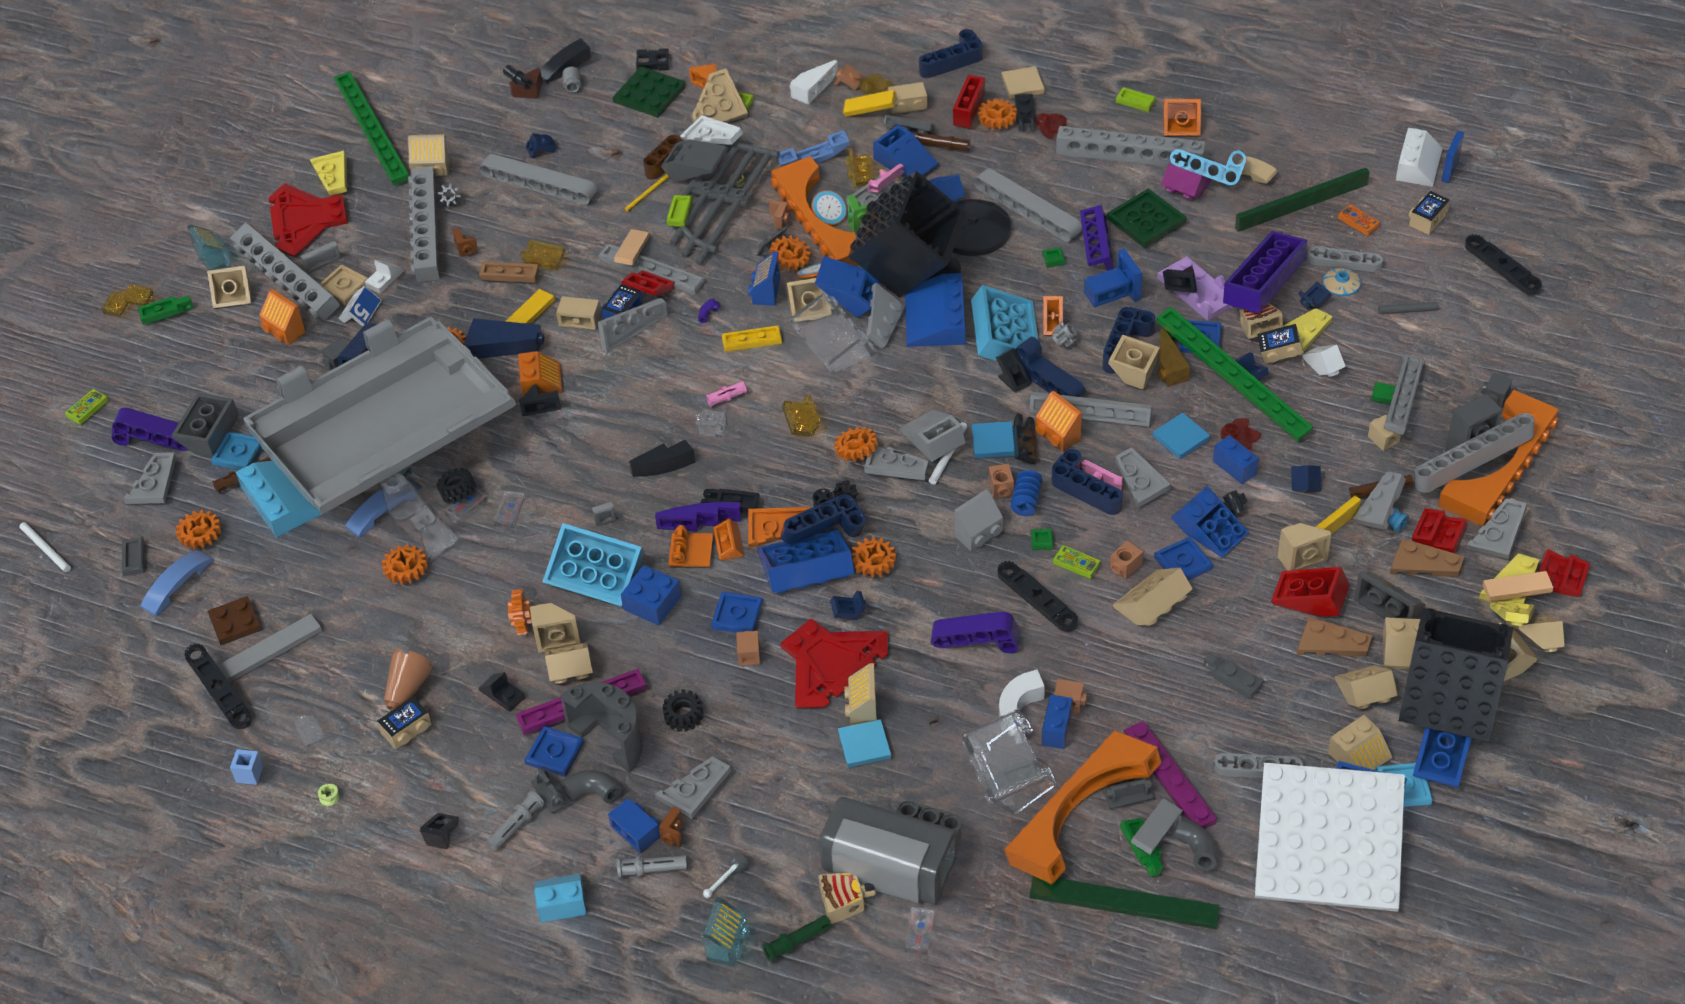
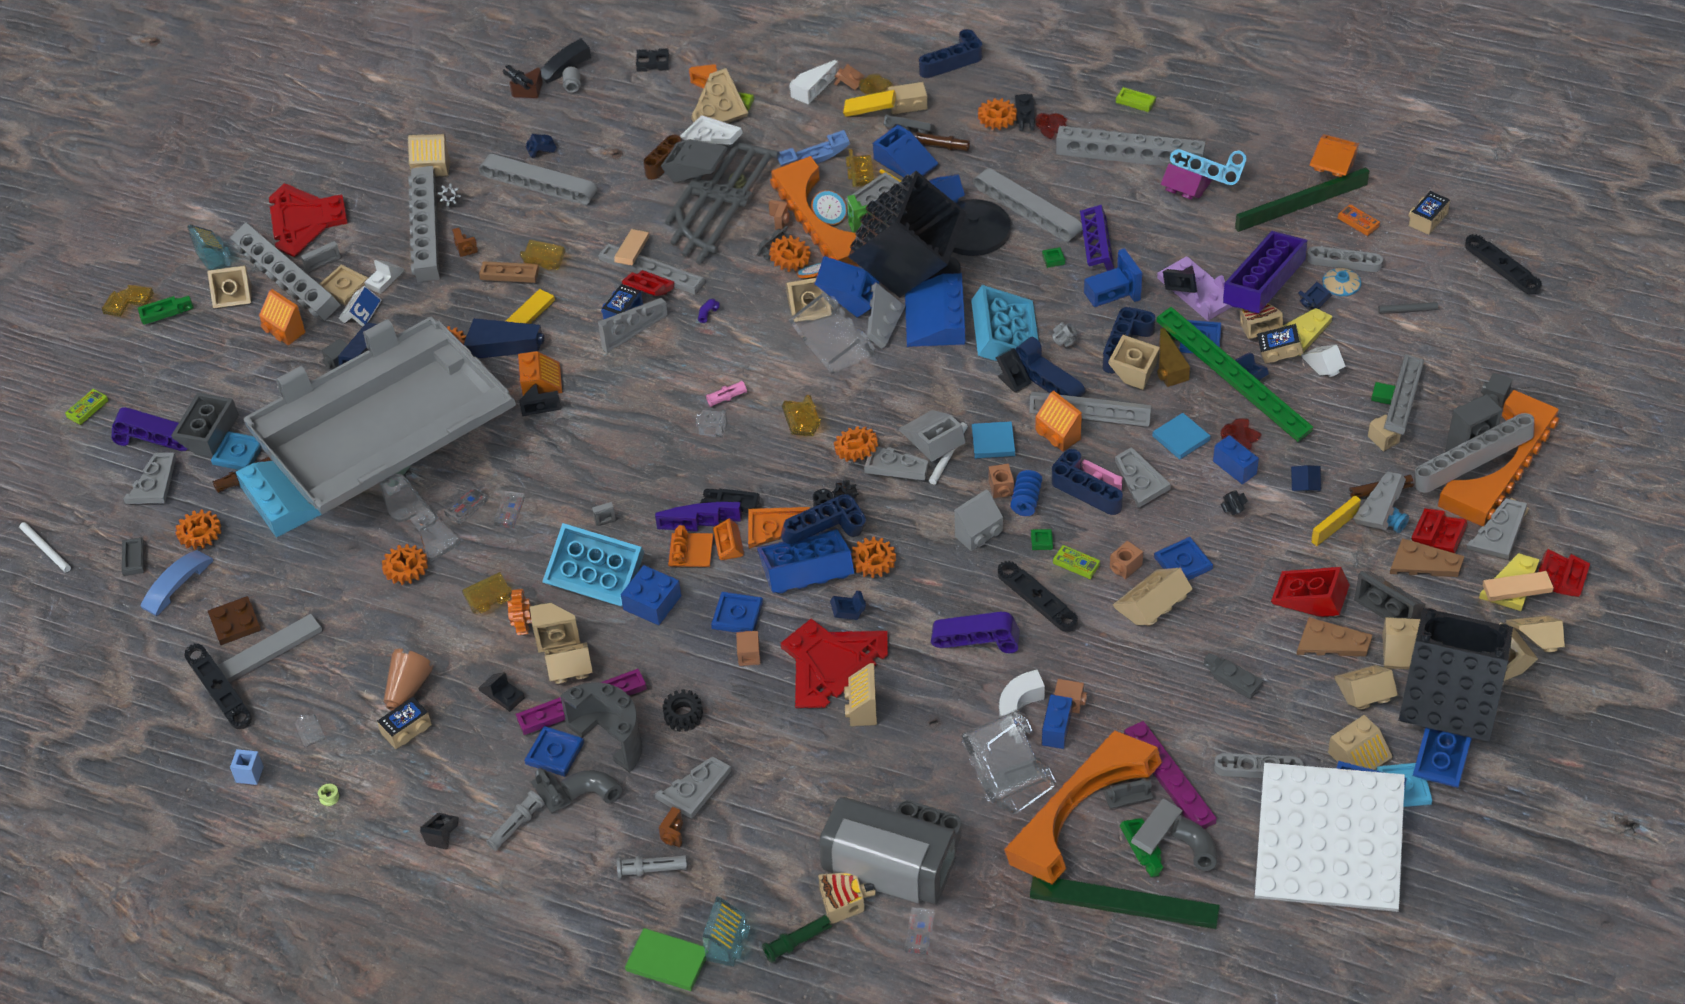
light yellow wing [310,150,347,196] -> none
green plate [334,72,409,186] -> none
medium blue slope [346,478,421,538] -> none
black tyre [436,468,477,504] -> none
medium azure slope [534,873,587,923] -> none
tan brick [556,296,601,330] -> none
blue brick [608,798,660,853] -> none
dark green plate [613,66,686,118] -> none
yellow axle [625,174,669,212] -> none
black slope [629,440,695,477] -> none
lime tile [666,195,693,226] -> none
hinge [703,852,750,898] -> none
yellow tile [722,325,782,352] -> none
blue slope [748,251,781,306] -> none
medium azure tile [838,719,891,768] -> none
bright pink piece [868,164,904,193] -> none
red brick [953,75,985,128] -> none
tan tile [1001,66,1044,99] -> none
black hinge [1013,413,1037,464] -> none
orange slope [1043,296,1063,335] -> none
dark green plate [1106,188,1187,248] -> none
orange slope [1163,99,1201,136] -> none
blue slope [1171,485,1249,557] -> none
tan slope [1237,156,1278,184] -> none
tan slope [1278,523,1331,571] -> none
white slope [1396,128,1443,187] -> none
blue tile [1442,131,1464,184] -> none
light yellow wing [1489,600,1535,626] -> none
none -> clear yellow bracket [462,572,512,614]
none -> bright green tile [625,928,709,991]
none -> orange slope [1309,134,1360,177]

